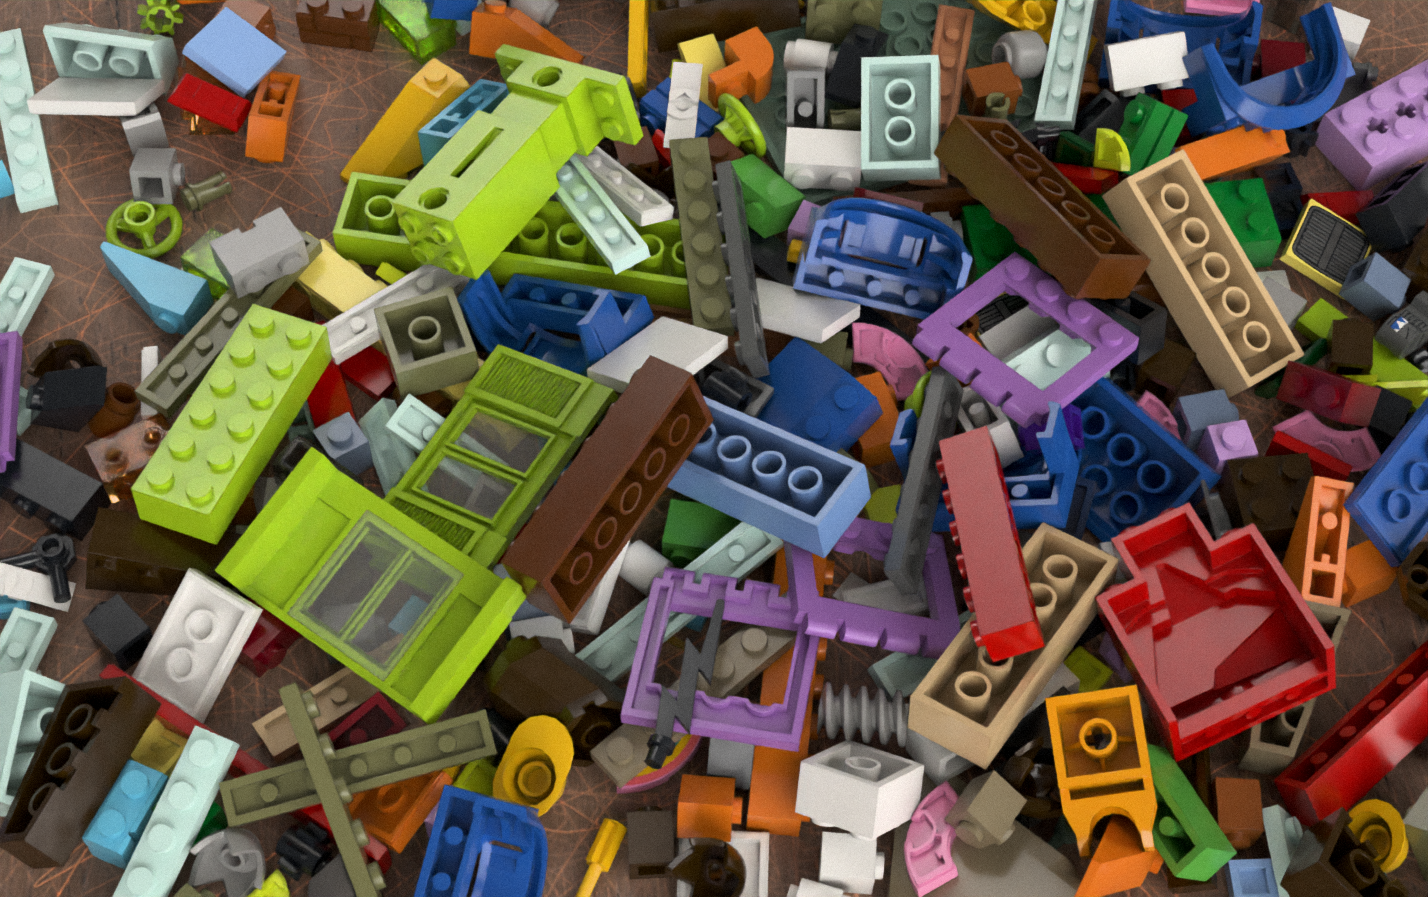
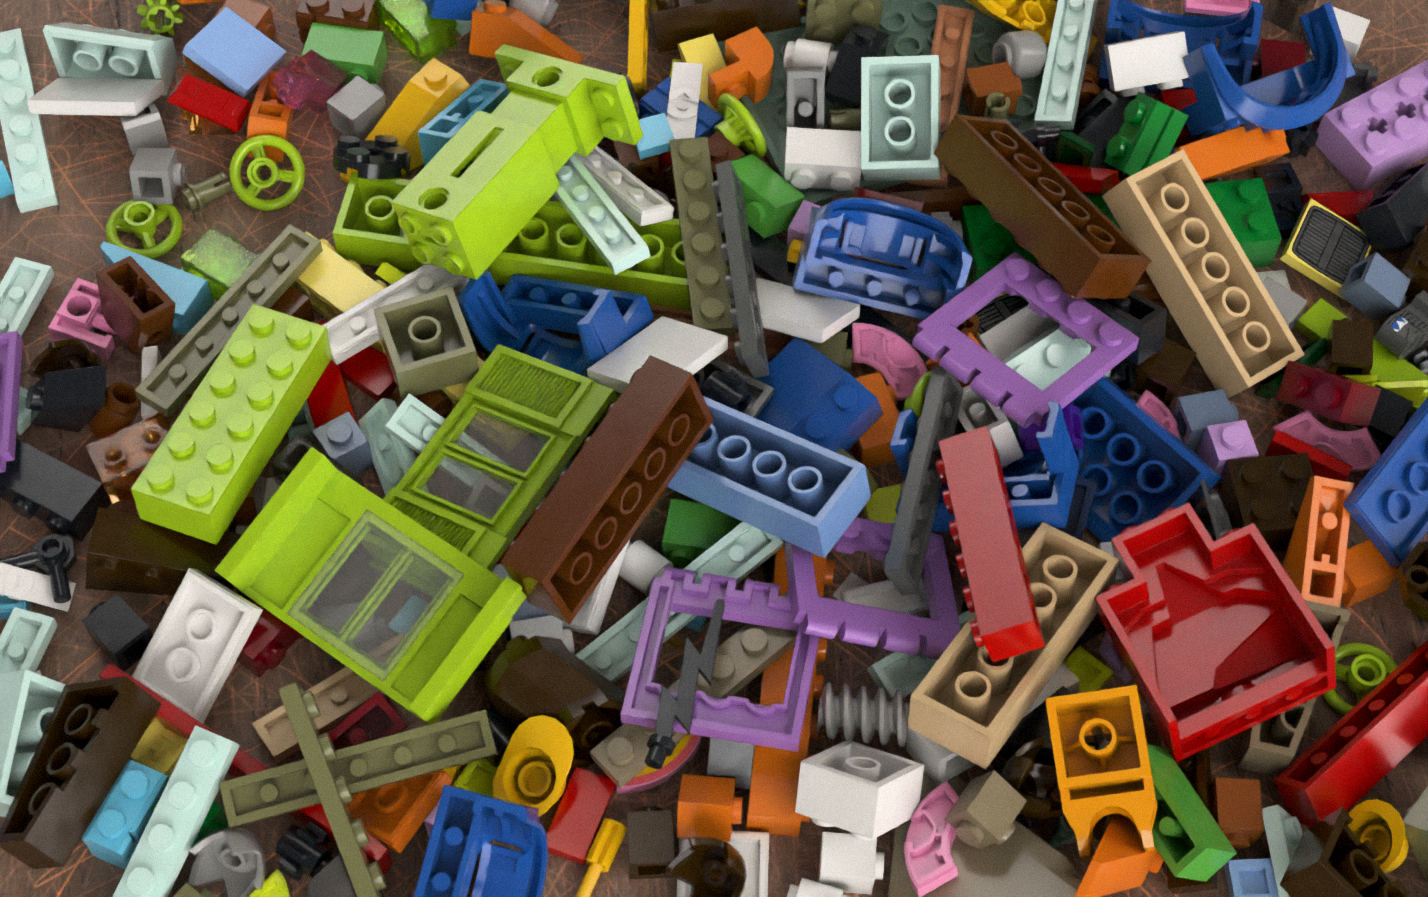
light grey brick [209,207,309,299] -> none
neon yellow tile [1093,128,1130,171] -> none
none -> bright pink brick [48,277,116,360]
none -> reddish brown torso [96,256,175,354]
none -> lime piece [229,134,305,211]
none -> clear pink brick [271,49,349,114]
none -> bright green brick [301,22,388,86]
none -> light grey brick [326,75,387,140]
none -> black plate [333,135,411,179]
none -> red tile [546,767,617,865]
none -> medium azure tile [635,112,675,160]
none -> lime piece [1322,642,1398,715]

